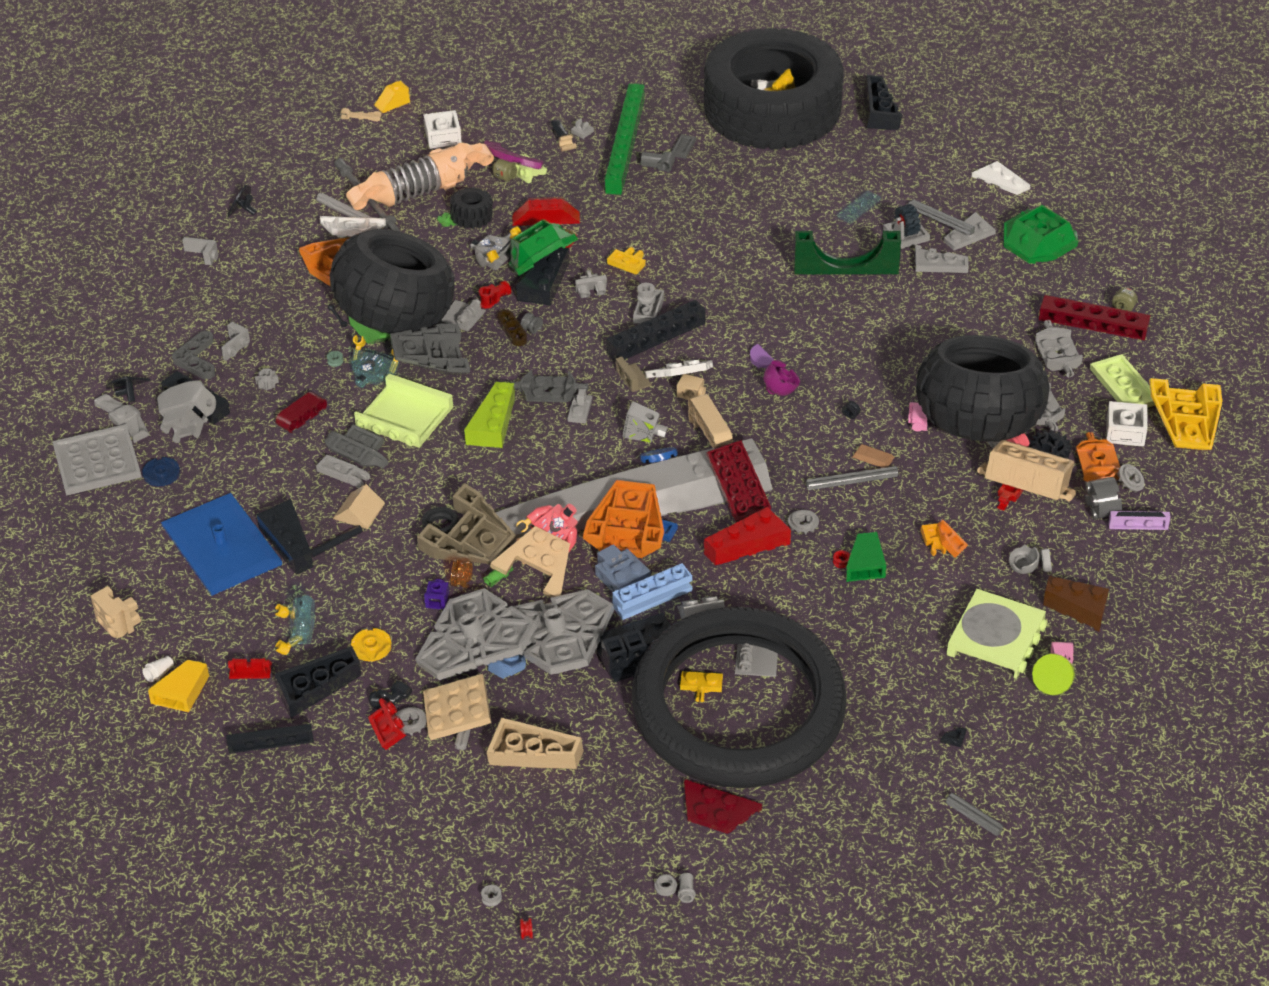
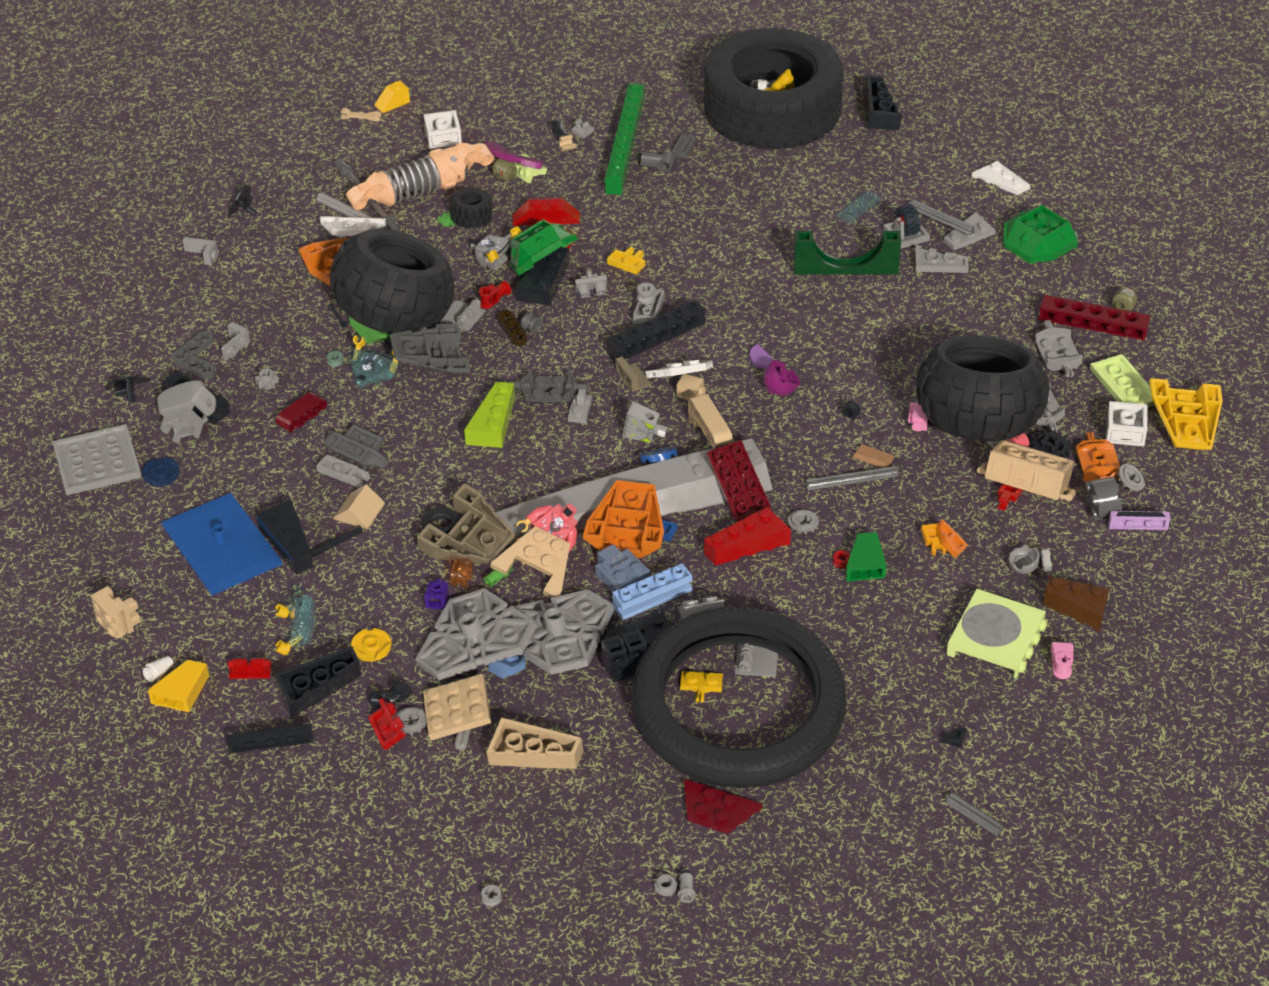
light grey plate [94,394,150,443] -> none
yellowish green panel [354,374,453,448] -> none
red bush [520,918,533,939] -> none
lime tile [1032,654,1075,695] -> none

